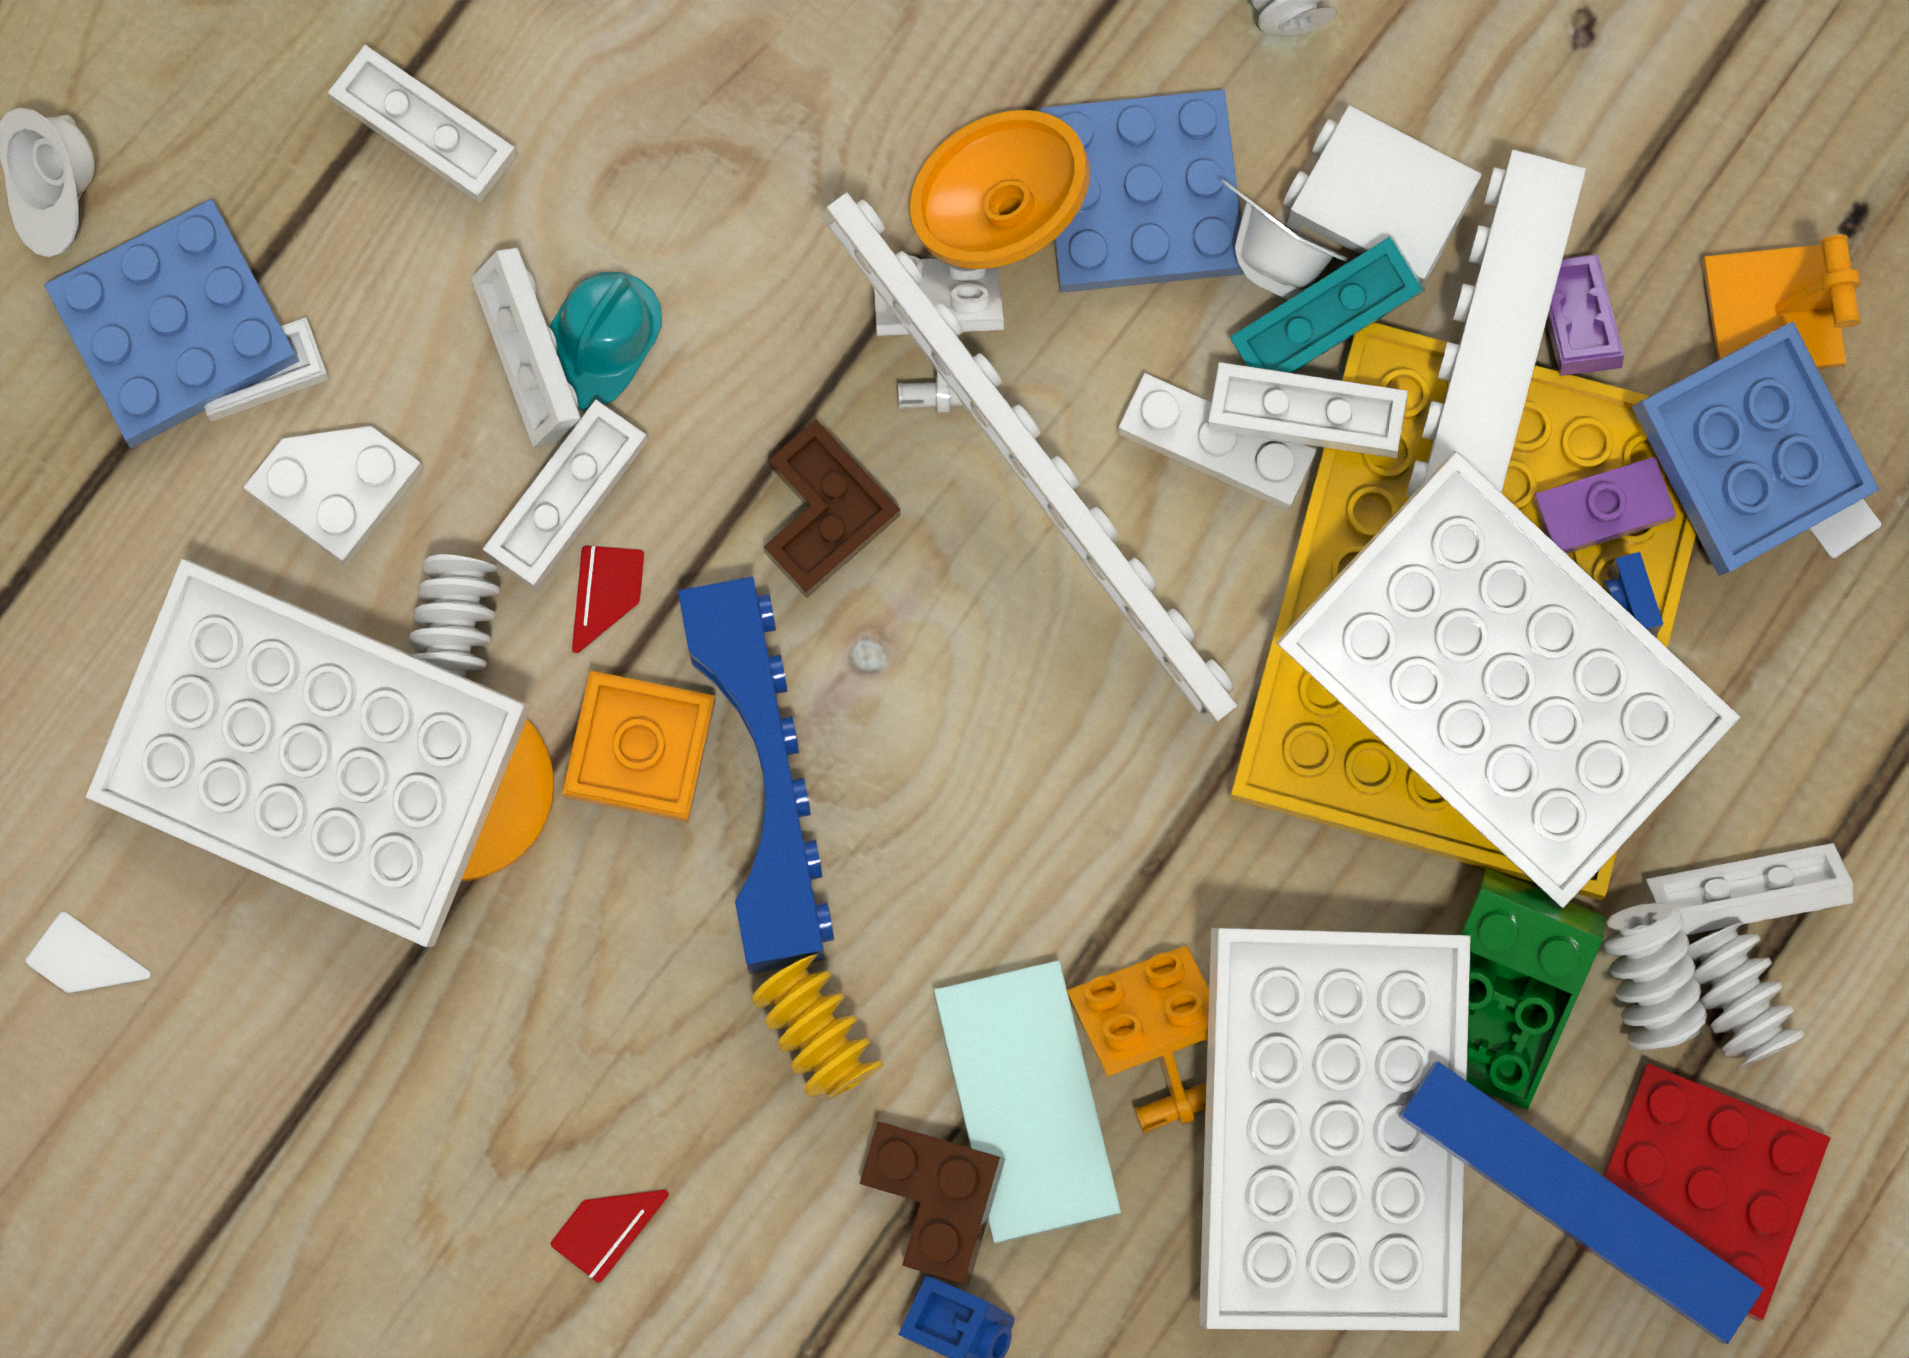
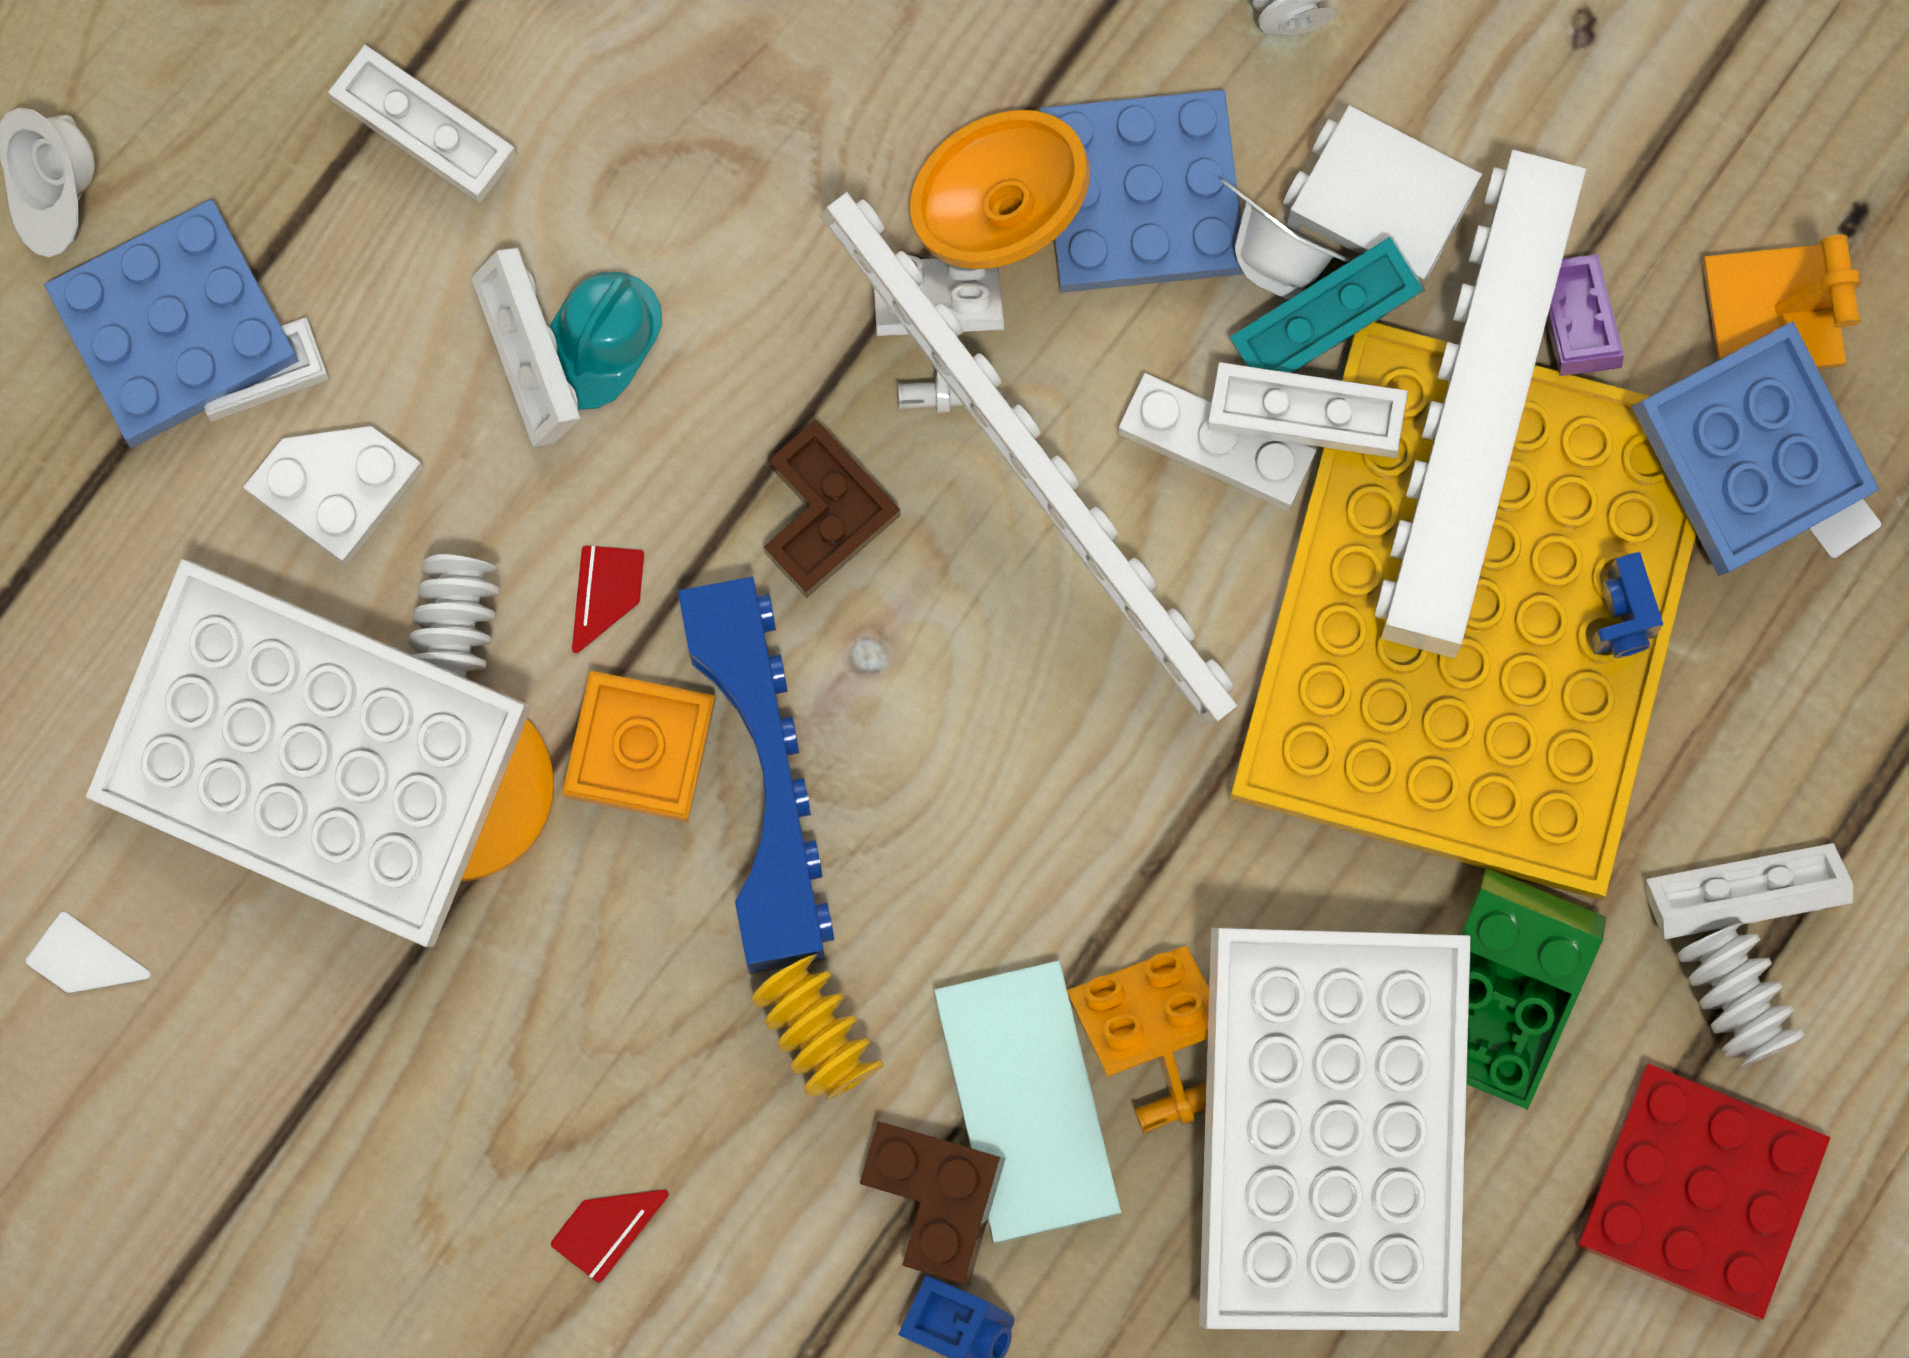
white plate [483,400,648,591] -> none
white plate [1276,451,1740,908] -> none
blue tile [1398,1061,1763,1344] -> none
medium lavender plate [1532,457,1676,554] -> none
white piece [1603,903,1707,1050] -> none

